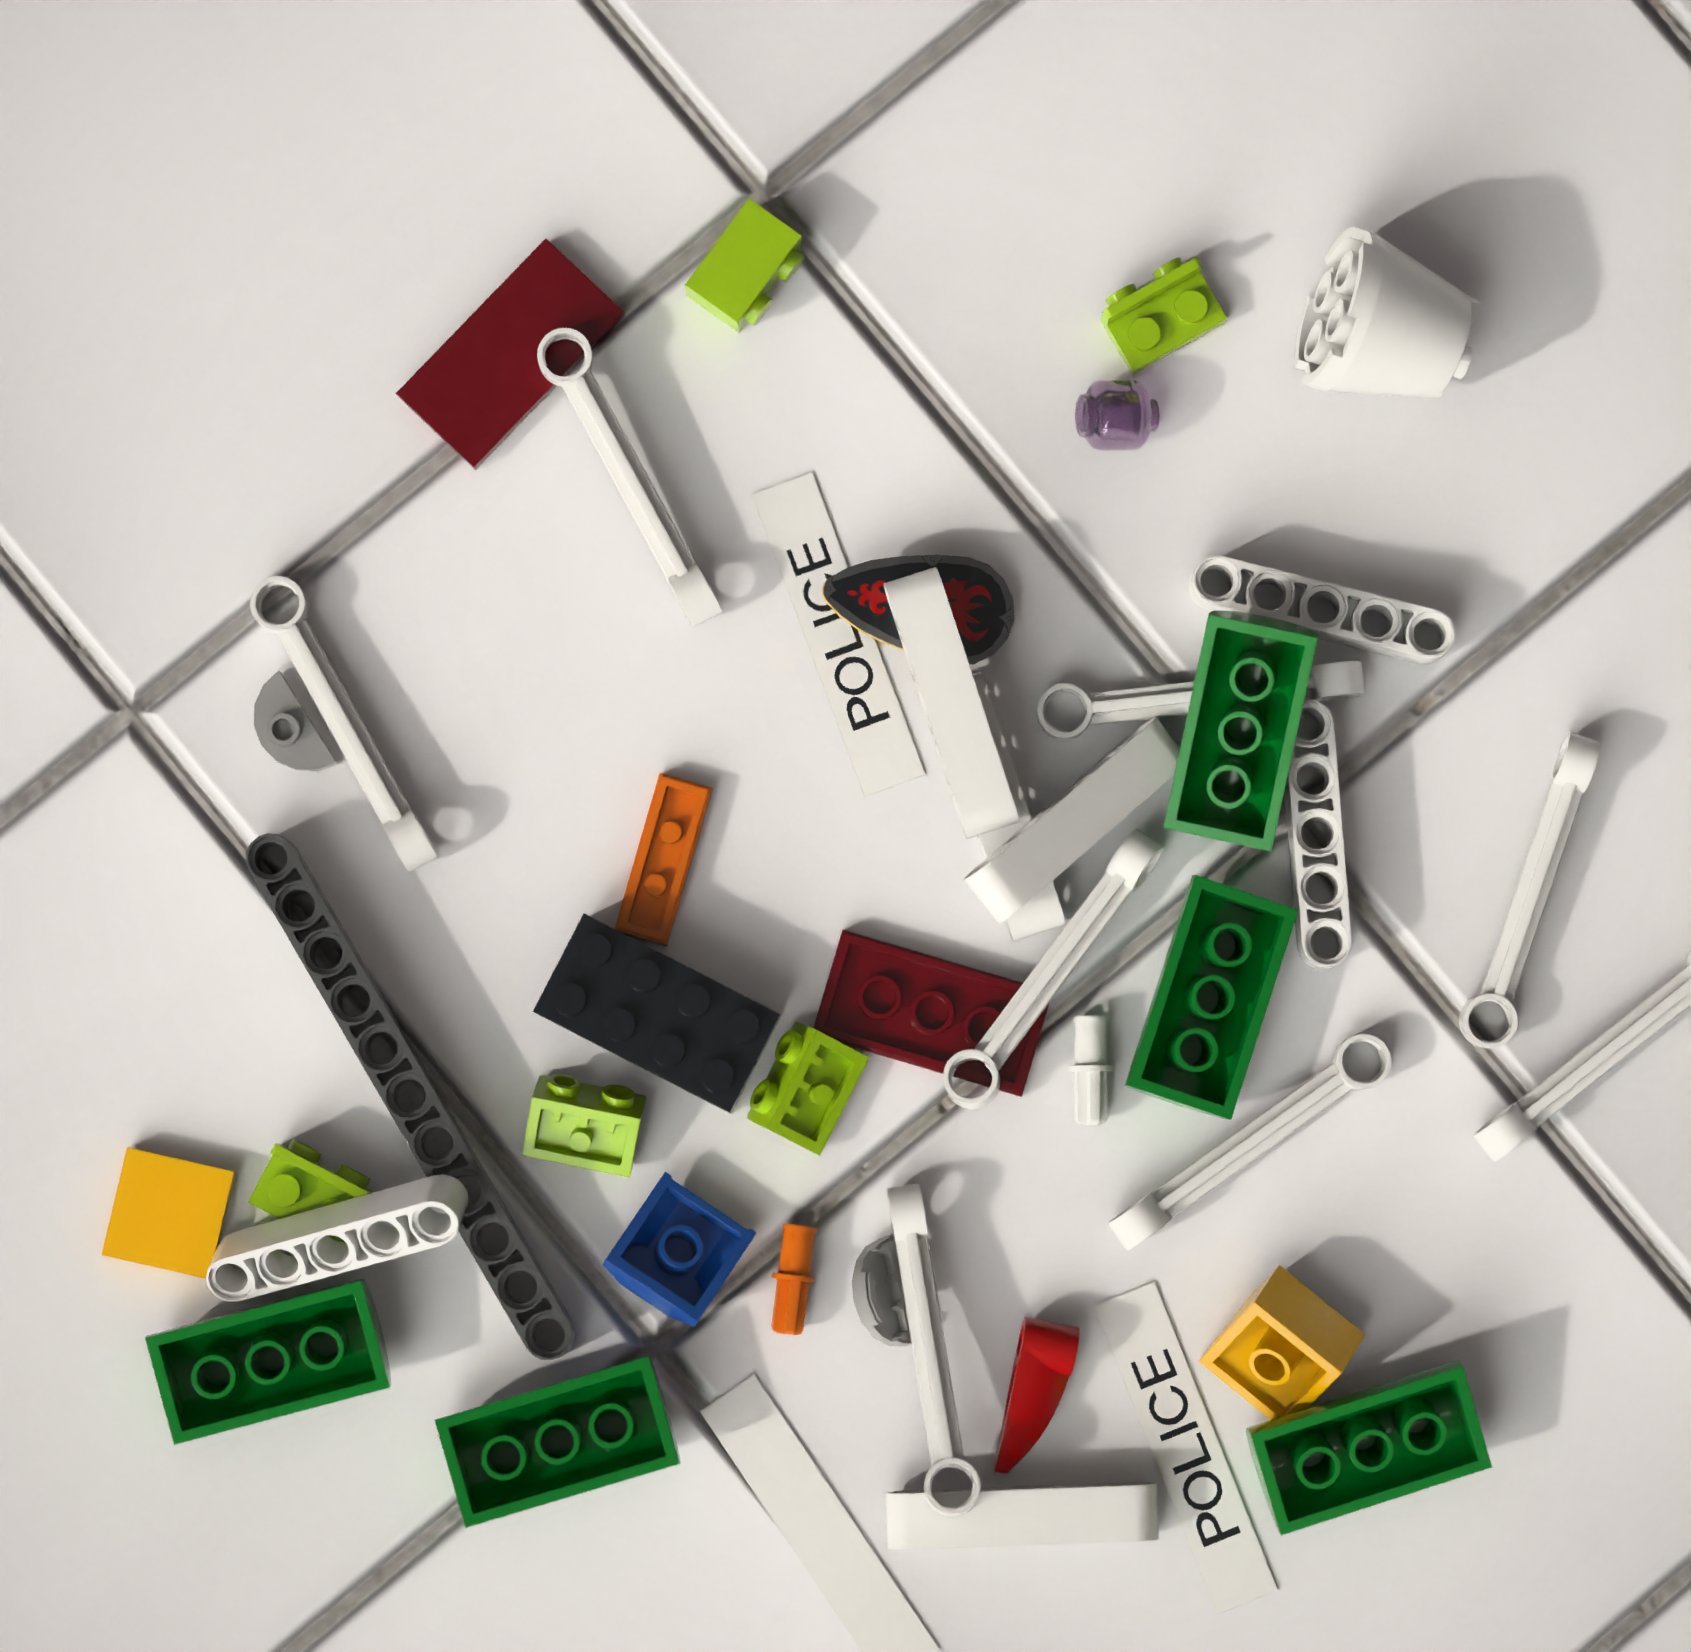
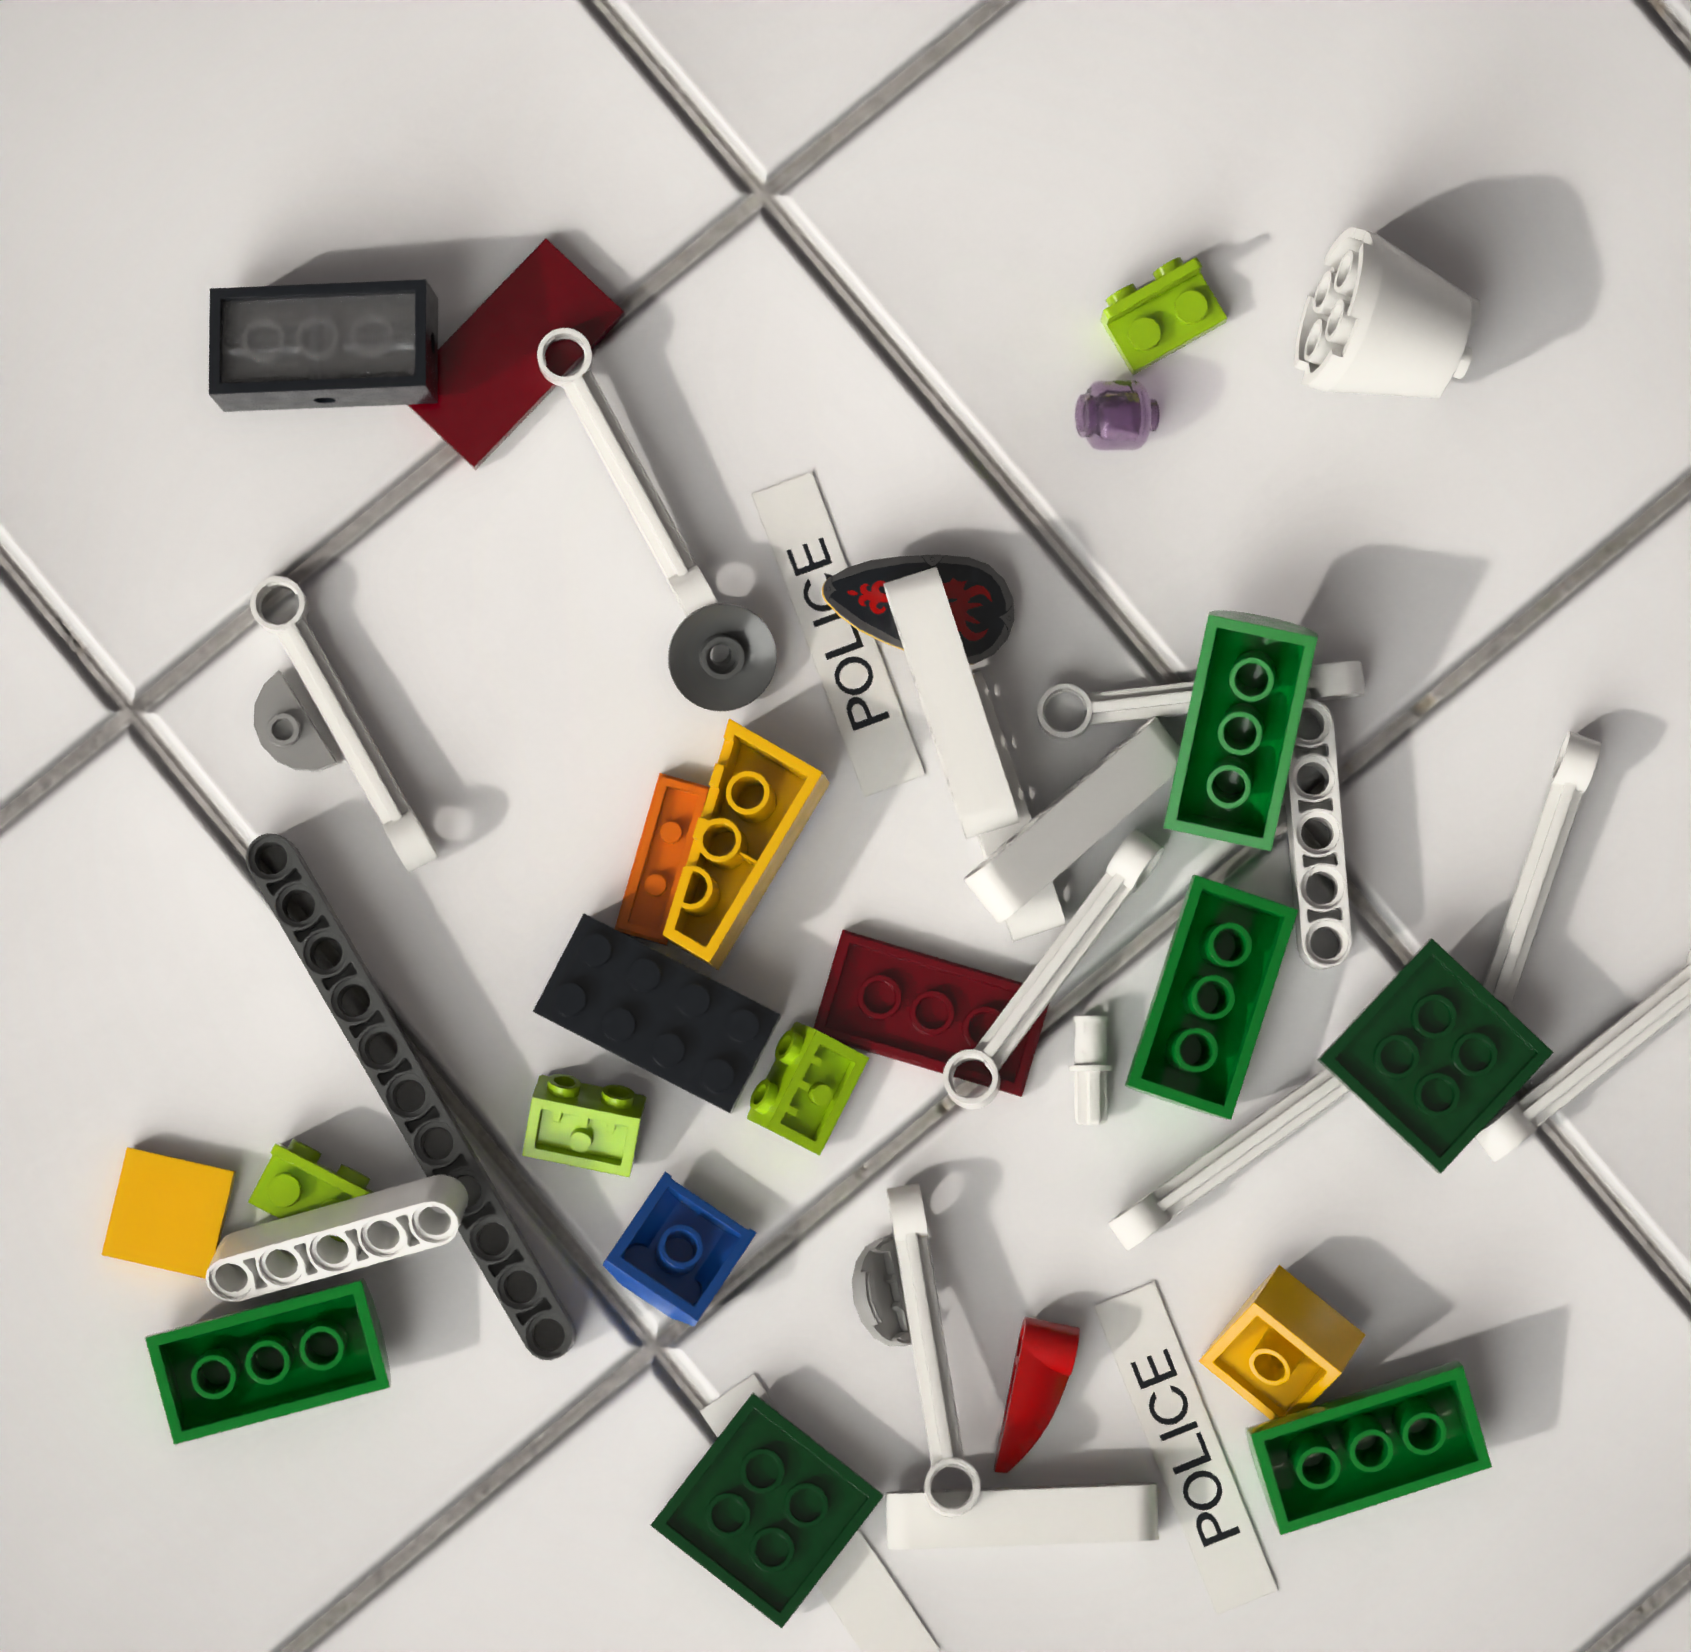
green brick [434,1356,681,1528] -> none
lime brick [685,198,804,333] -> none
orange axle [771,1224,818,1335] -> none
white beam [1189,556,1455,664] -> none
none -> brick [209,279,438,412]
none -> dark green plate [650,1392,884,1629]
none -> yellow wedge [663,719,830,971]
none -> dark grey dish [668,603,777,711]
none -> dark green plate [1317,938,1554,1174]

